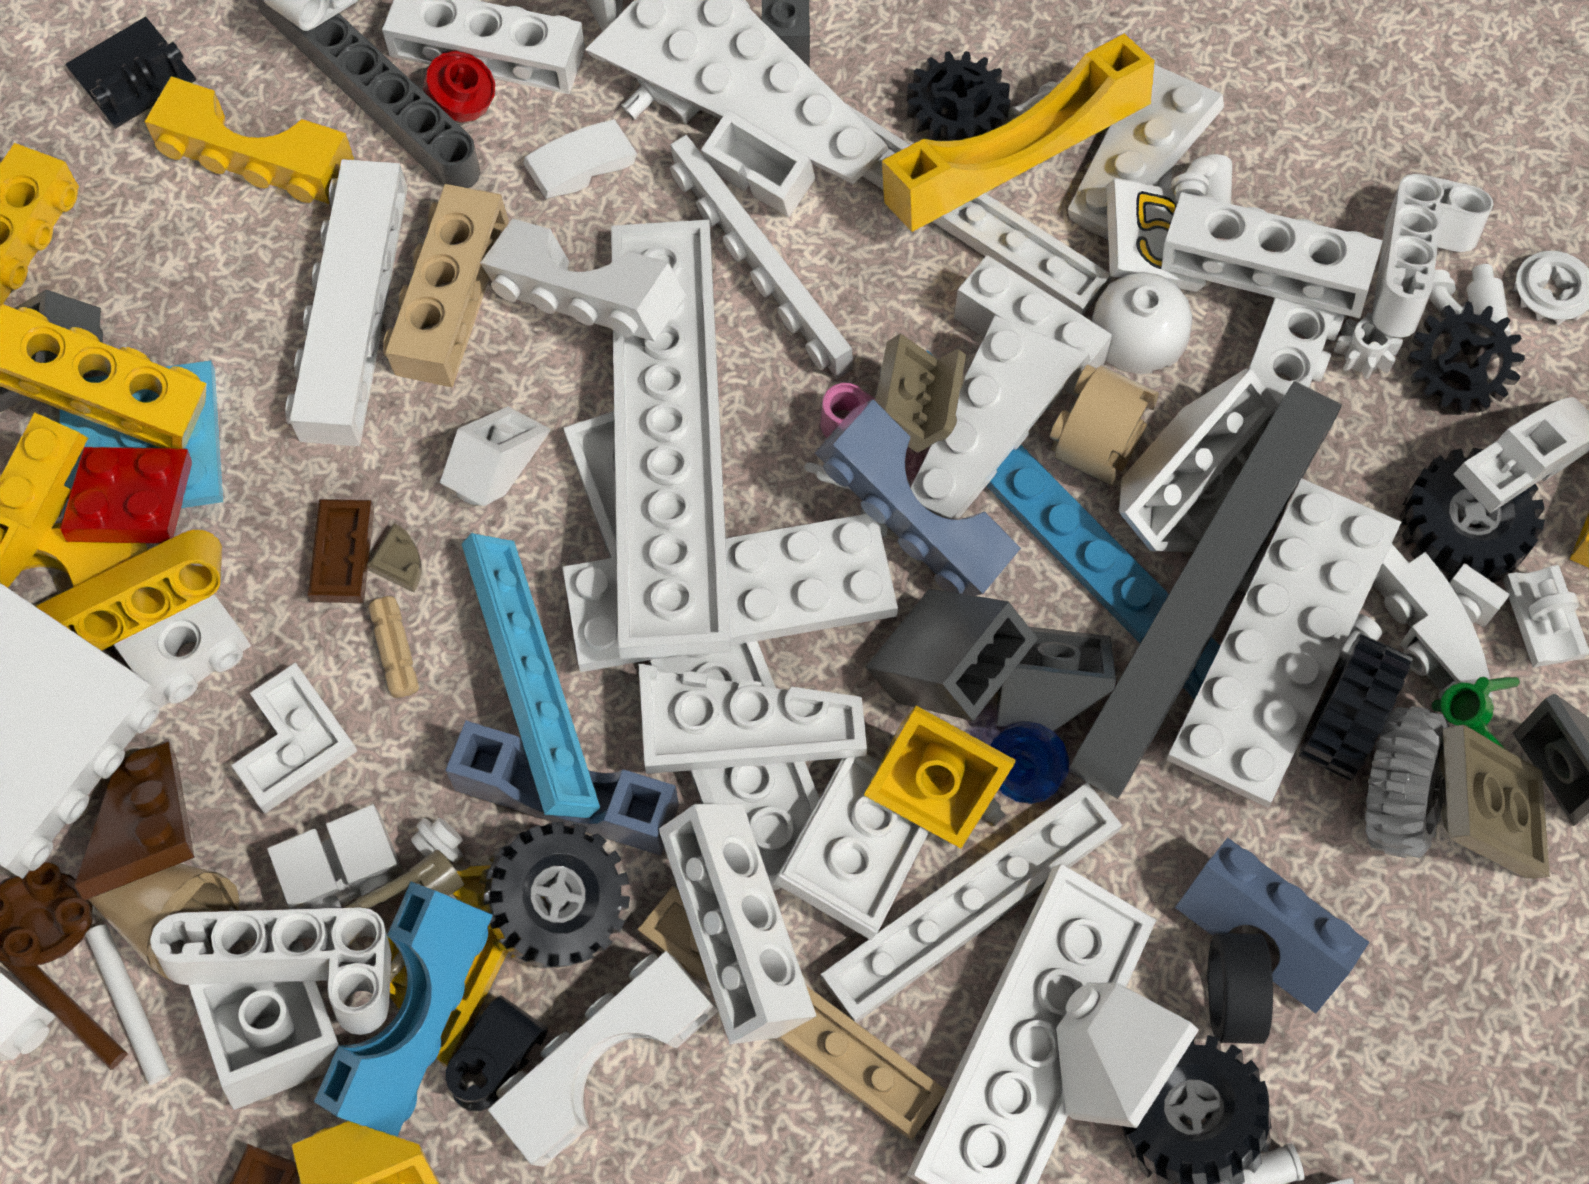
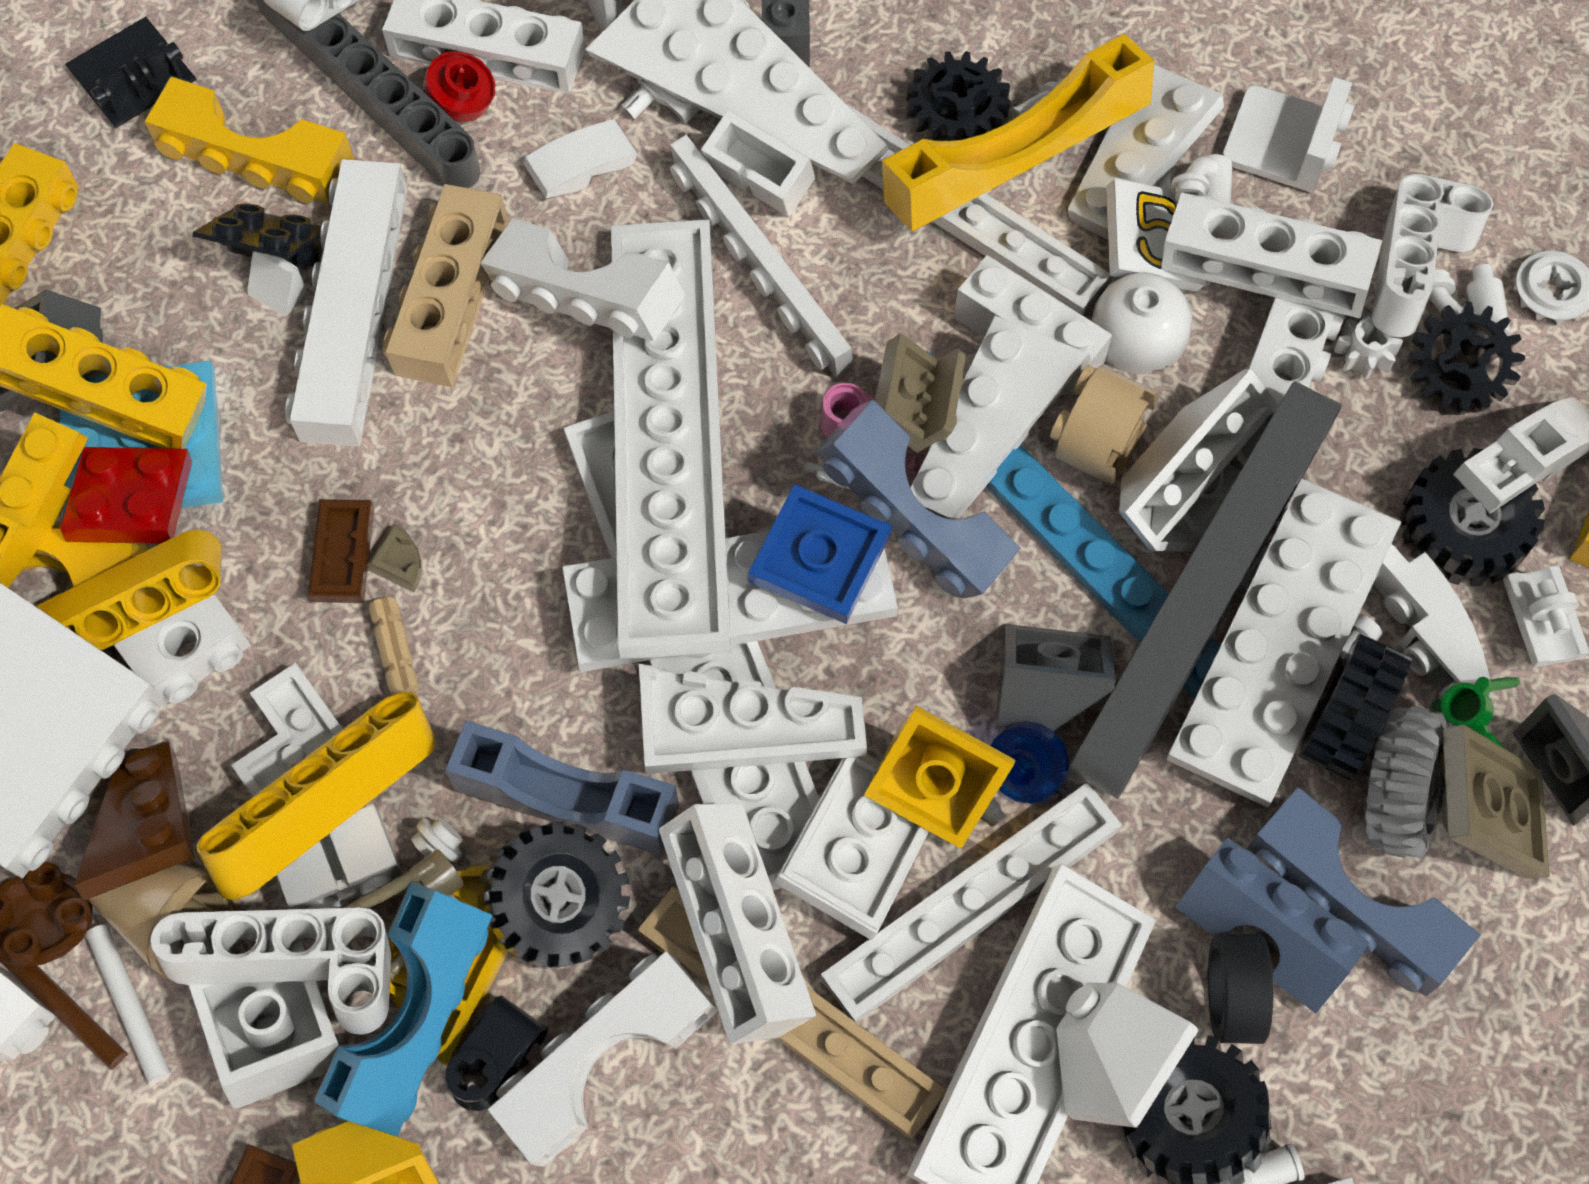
white slope [440,406,550,506] -> none
medium azure tile [462,533,600,818] -> none
dark grey brick [866,589,1038,721] -> none
white plate [1449,563,1510,628] -> none
none -> black hinge [192,203,322,270]
none -> yellow beam [197,692,437,900]
none -> white slope [248,251,307,317]
none -> blue plate [748,484,892,624]
none -> white bracket [1223,77,1355,193]
none -> sand blue arch [1247,787,1481,996]

